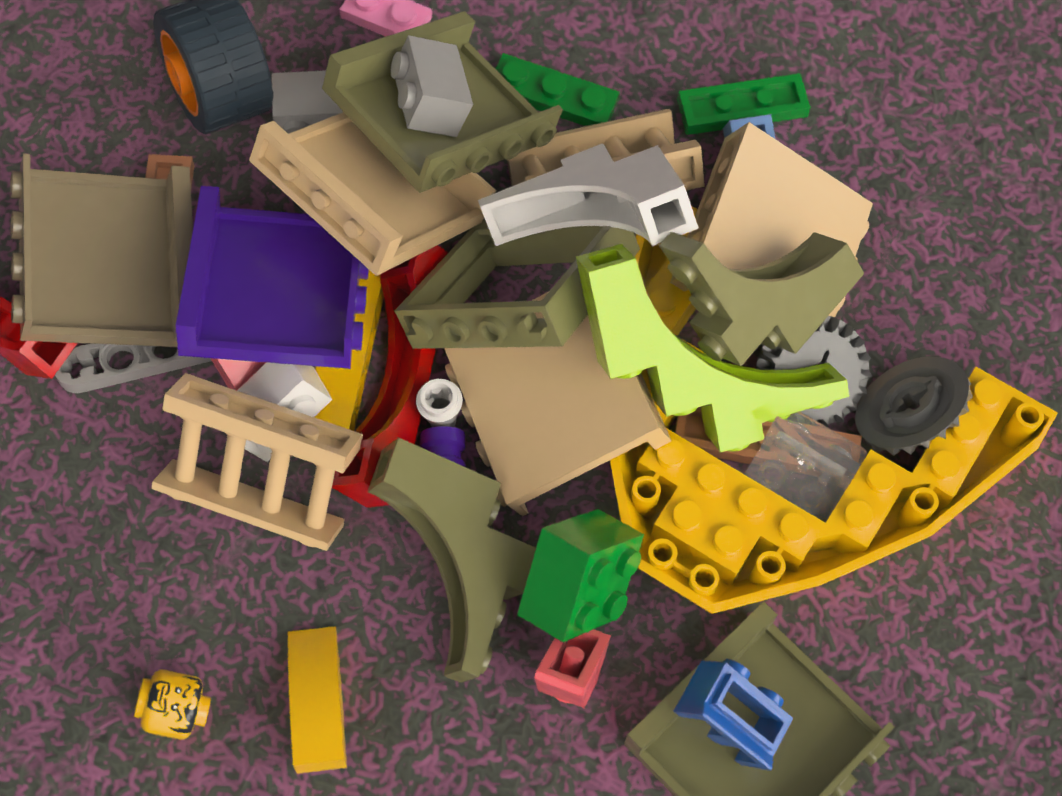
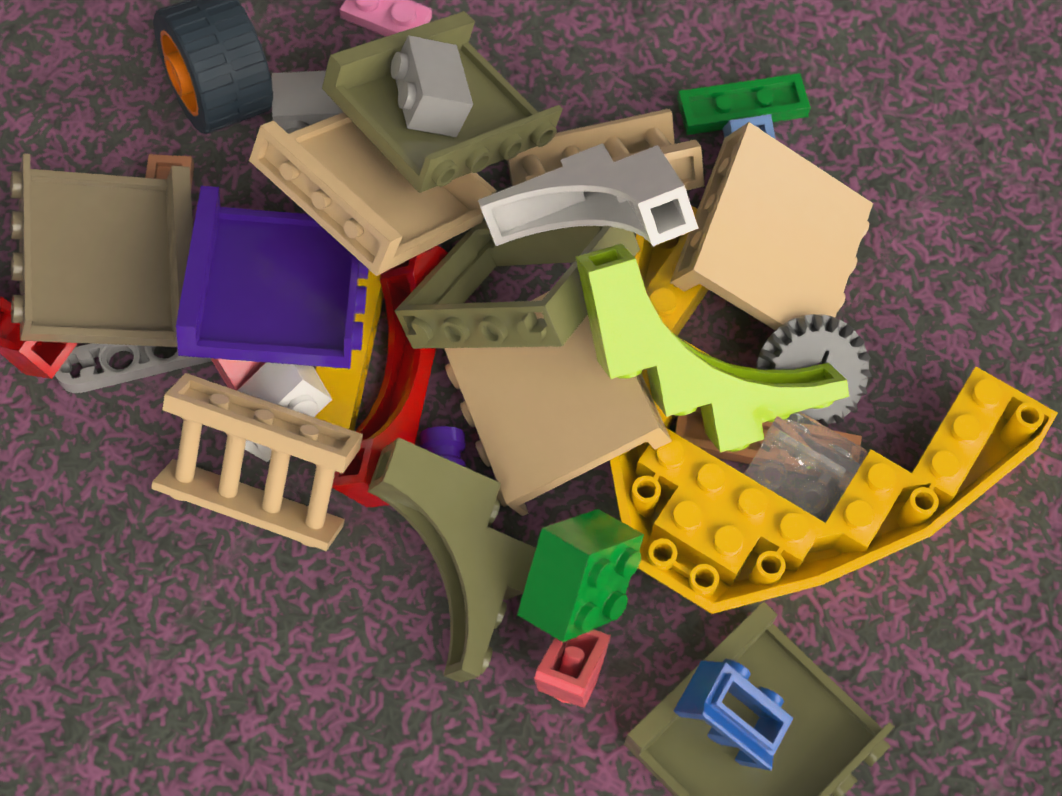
yellow head [133,670,211,739] -> none
yellow slope [288,626,347,774] -> none
white cone [416,379,463,427] -> none
green plate [496,53,620,126] -> none
arch [659,232,864,366] -> none
dark grey gear [855,356,973,456] -> none

